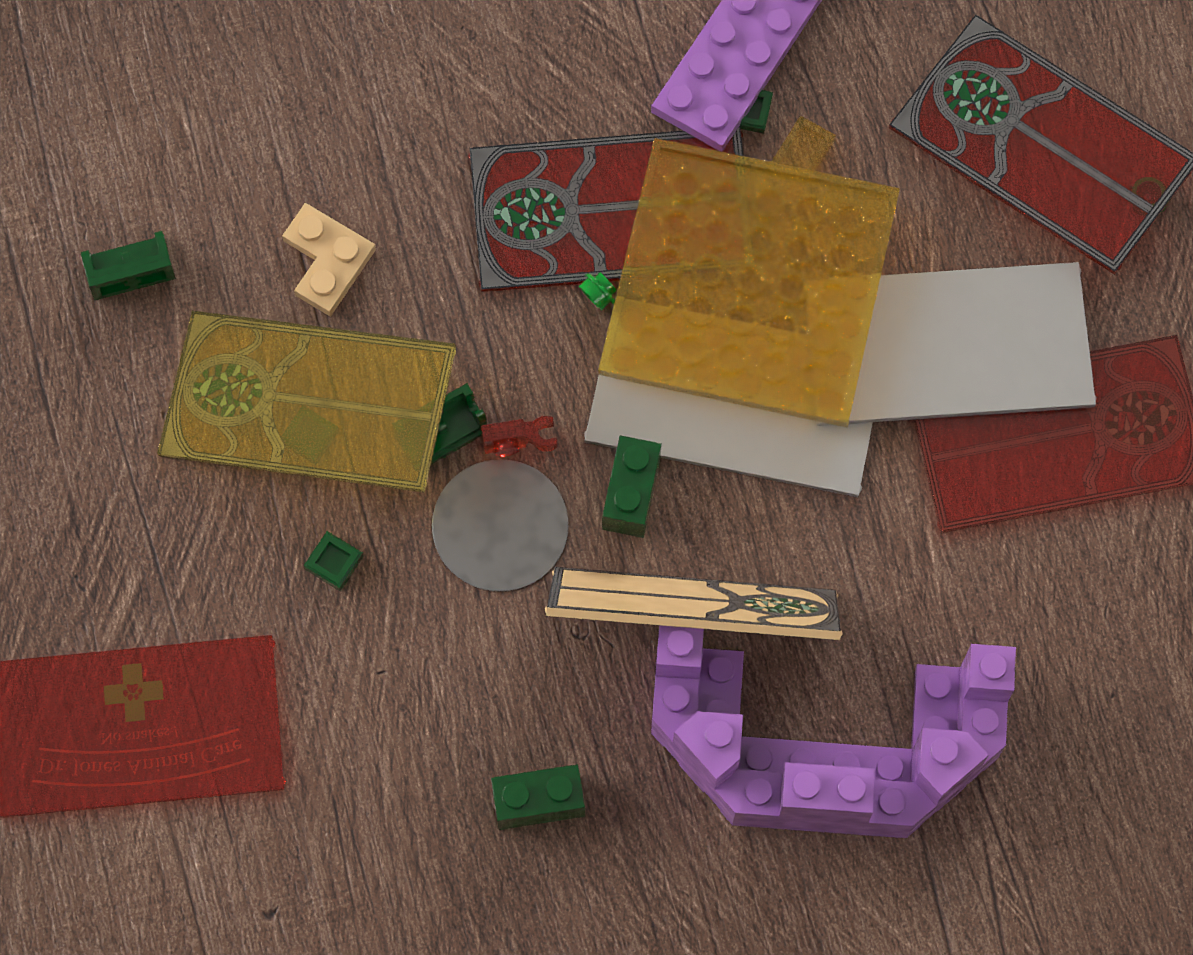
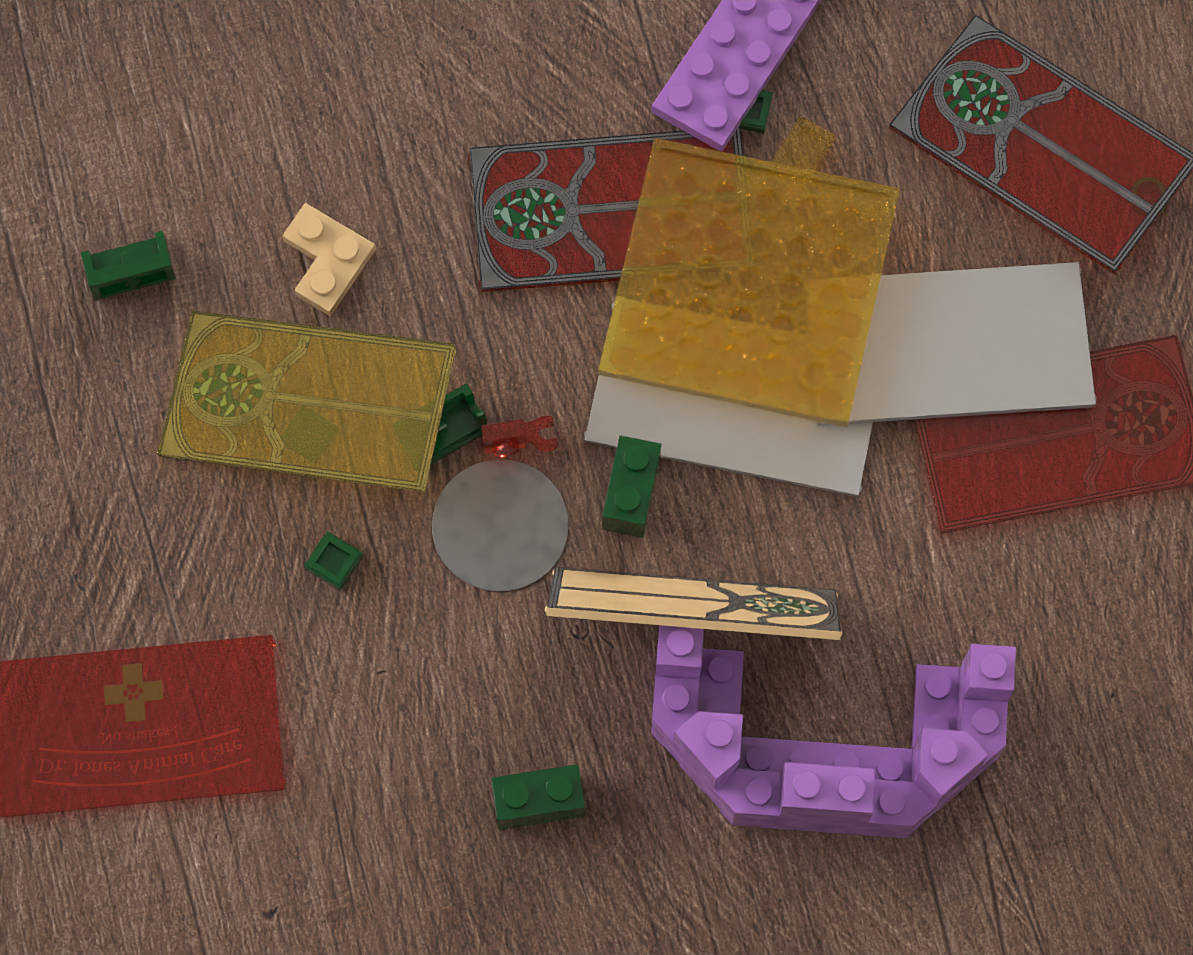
green plate [579,272,617,311] -> none

